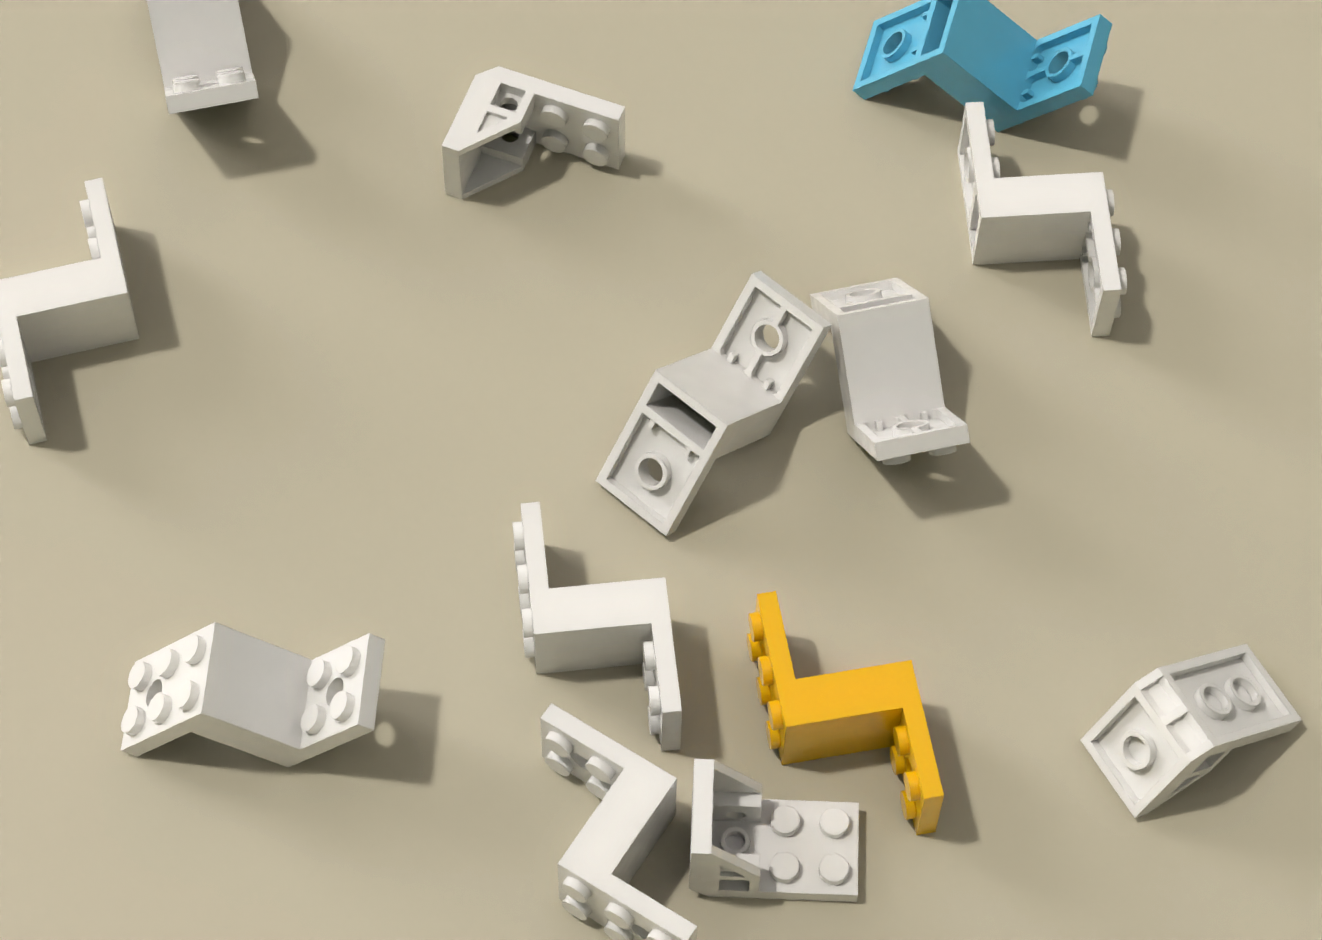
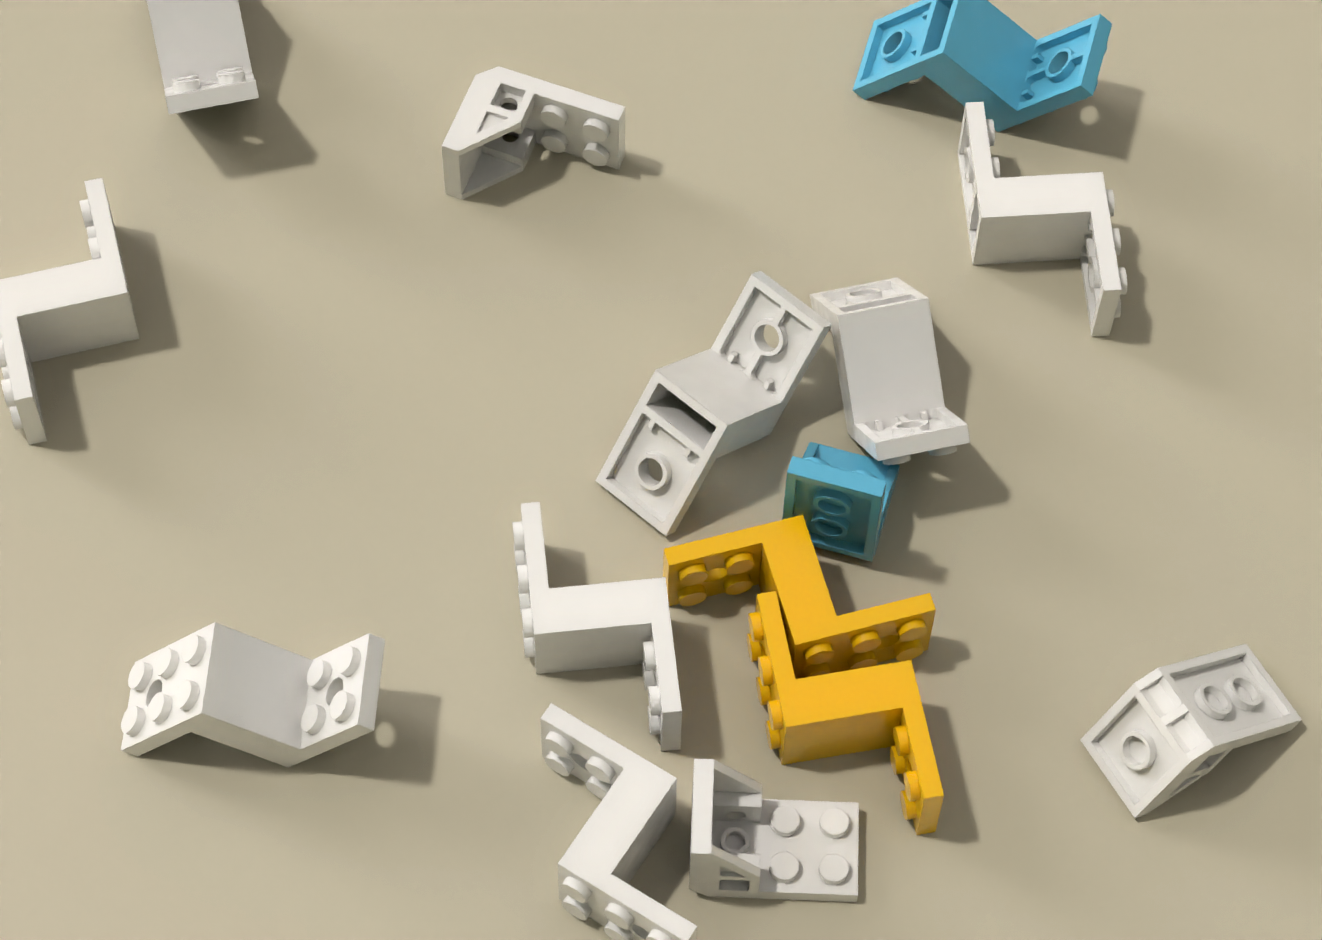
none -> yellow bracket [663,515,936,679]
none -> medium azure bracket [782,442,900,562]

